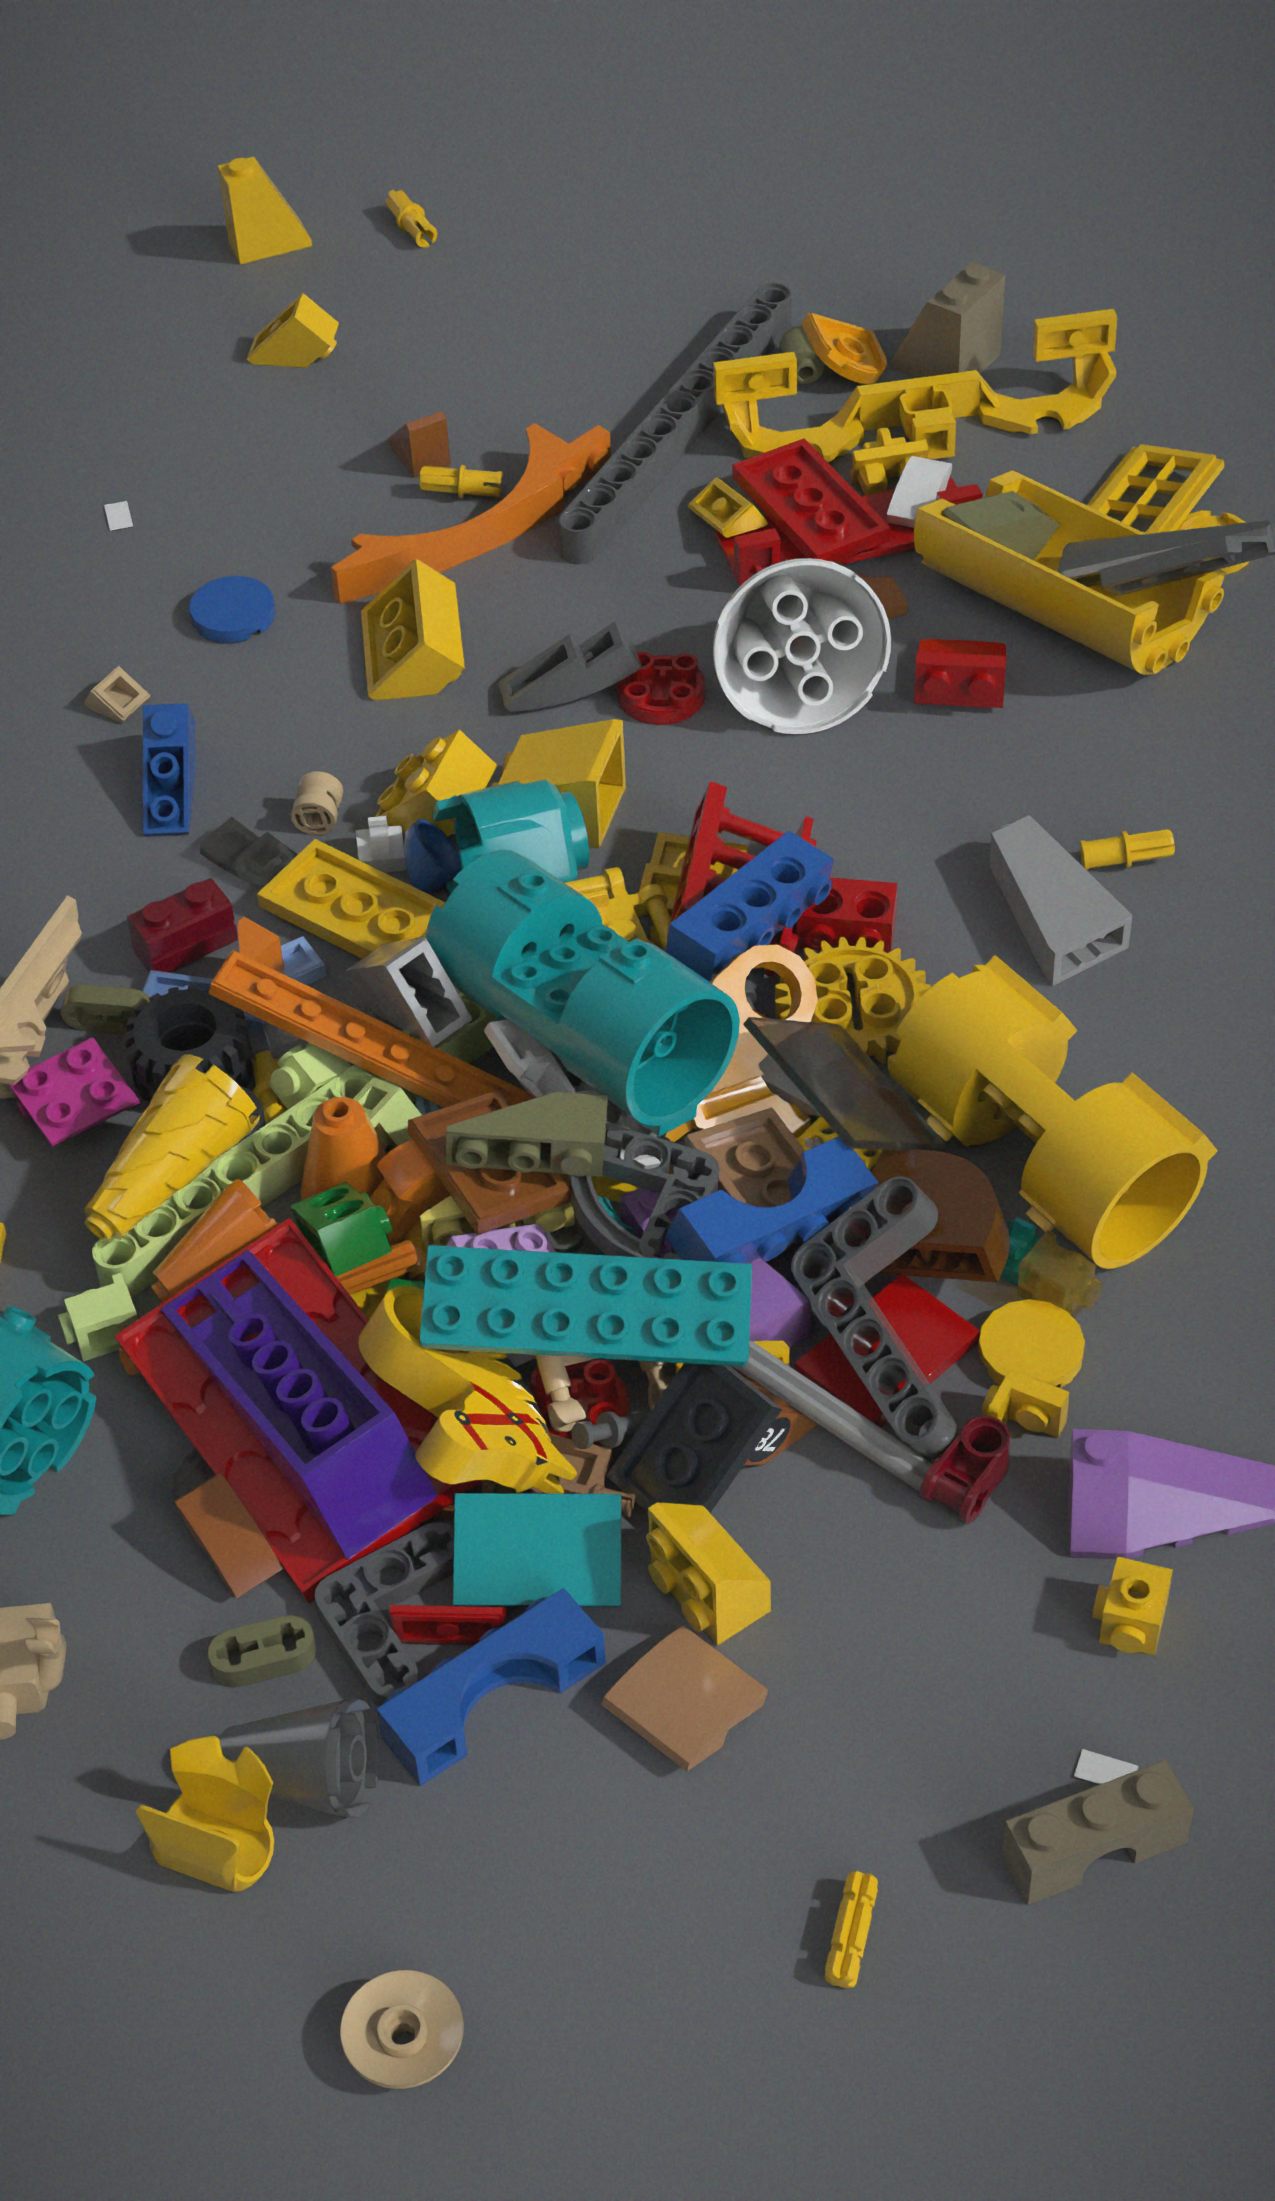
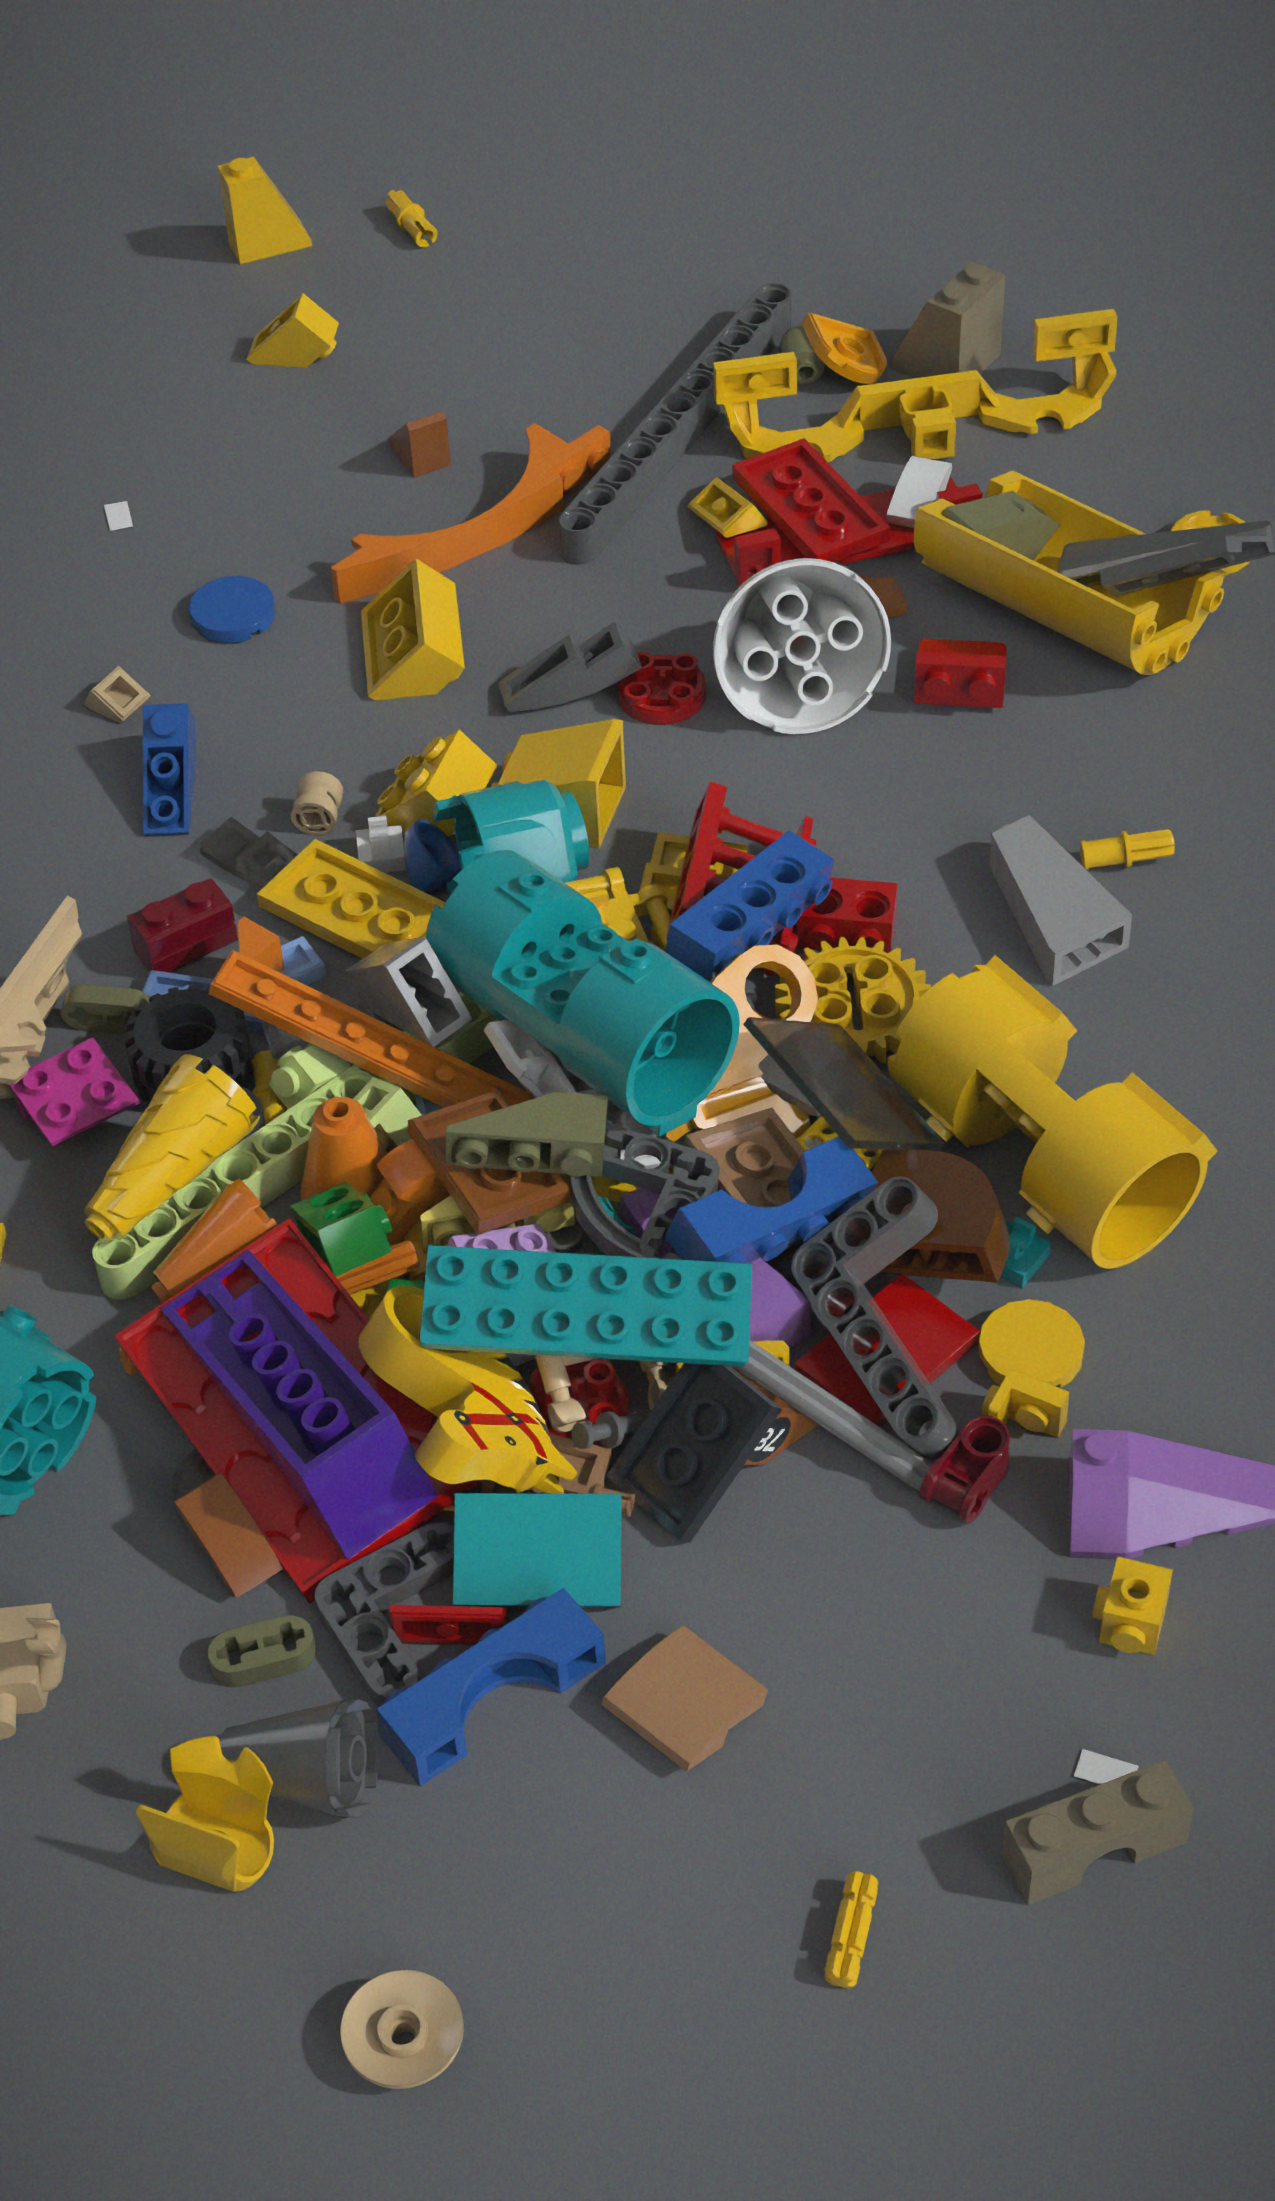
yellowish green brick [57,1272,138,1362] -> none
yellow axle [419,465,503,498] -> none
yellow slope [646,1502,771,1646] -> none
yellow hips [849,427,929,495] -> none
clear yellow brick [1017,1230,1103,1319] -> none
yellow piece [1087,444,1225,534] -> none

